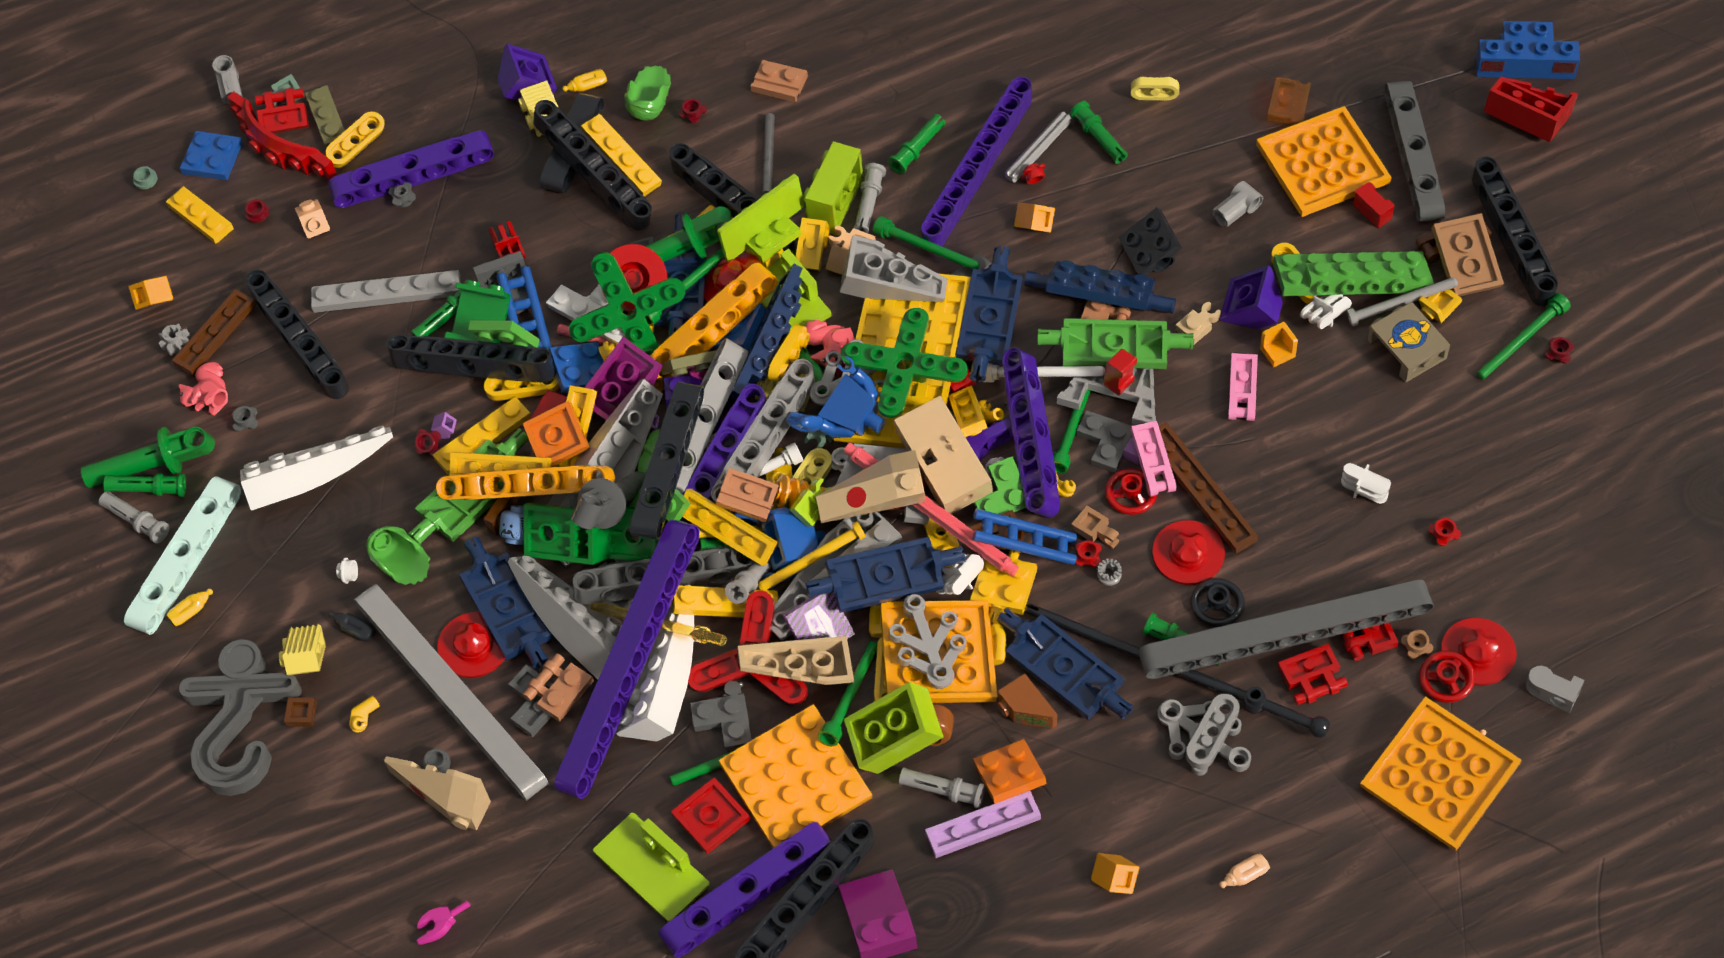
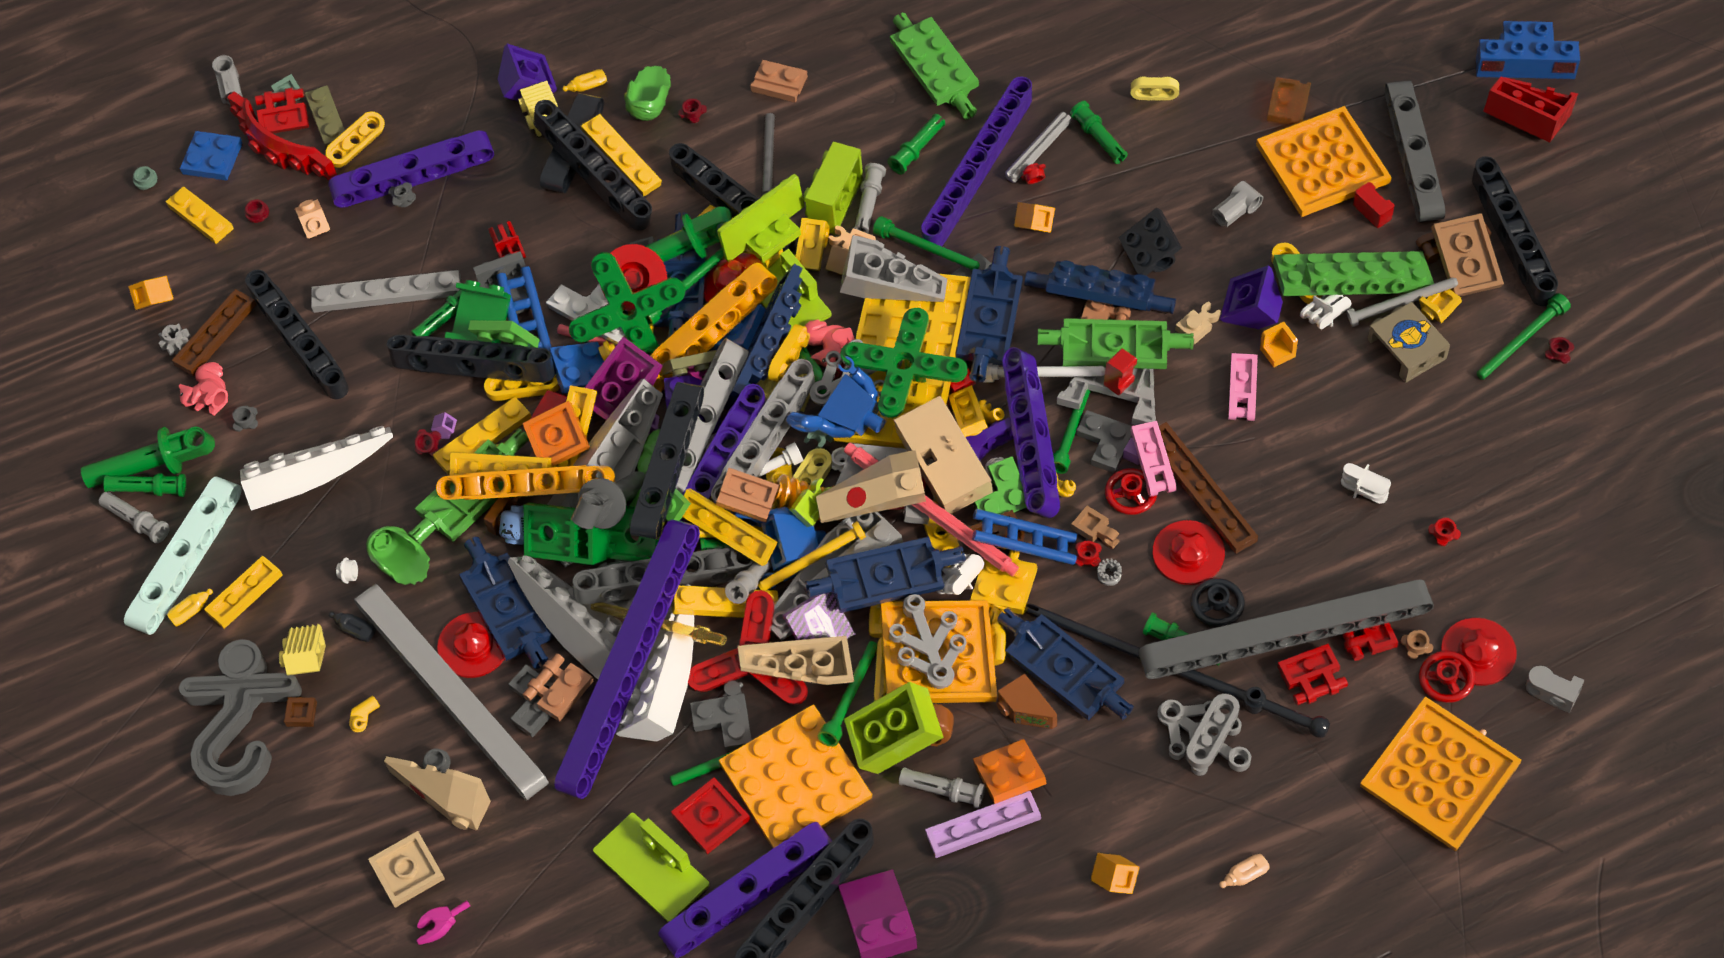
none -> yellow plate [204,556,283,629]
none -> tan plate [368,831,445,907]
none -> bright green plate [890,13,979,120]

